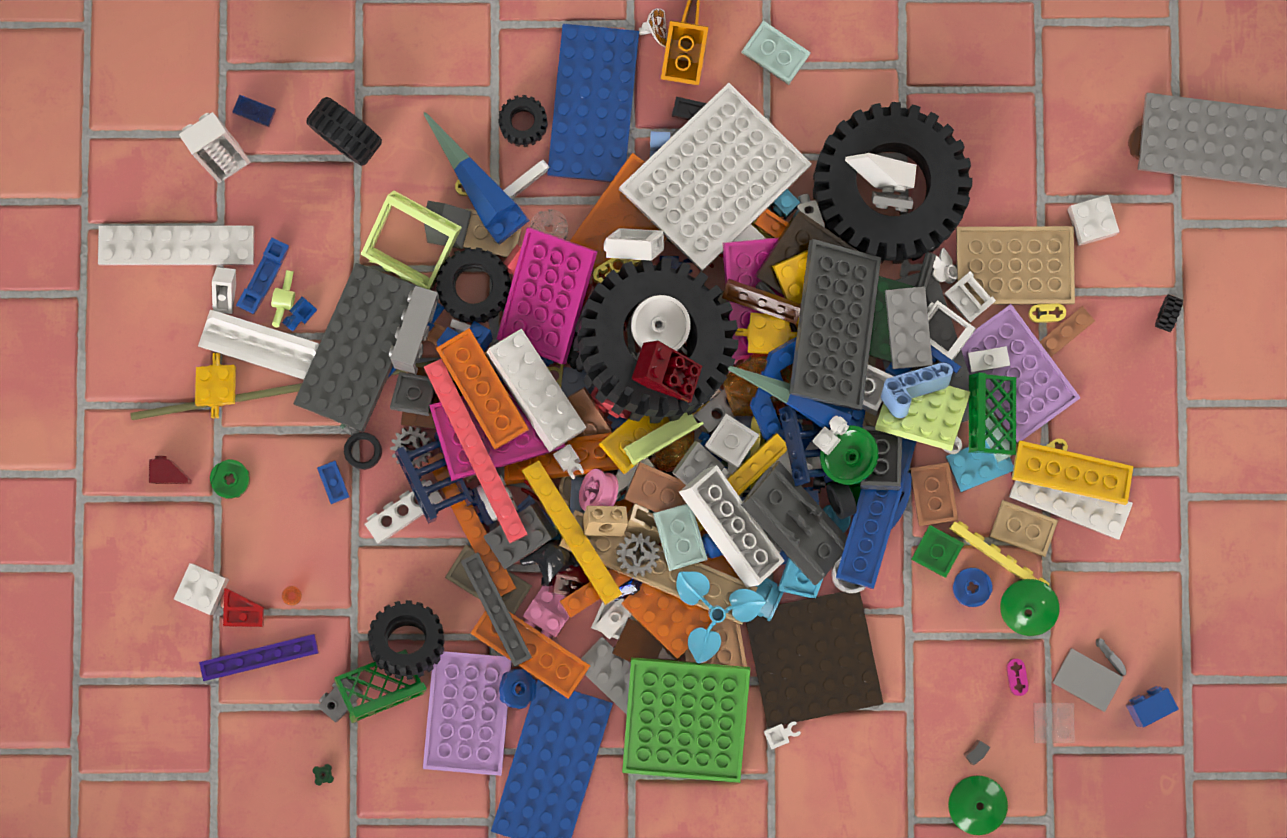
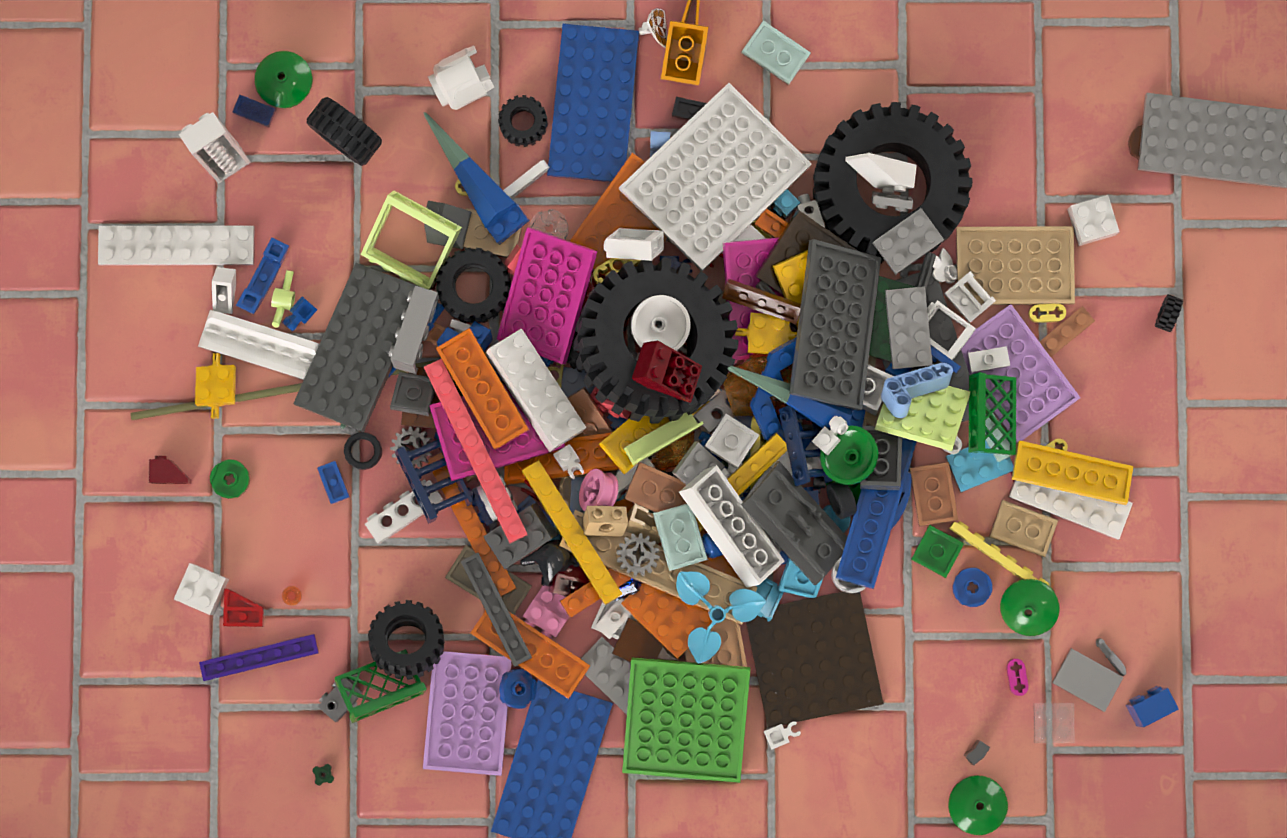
none -> green dish [255,51,313,108]
none -> white piece [428,45,494,110]
none -> light grey plate [873,208,944,275]

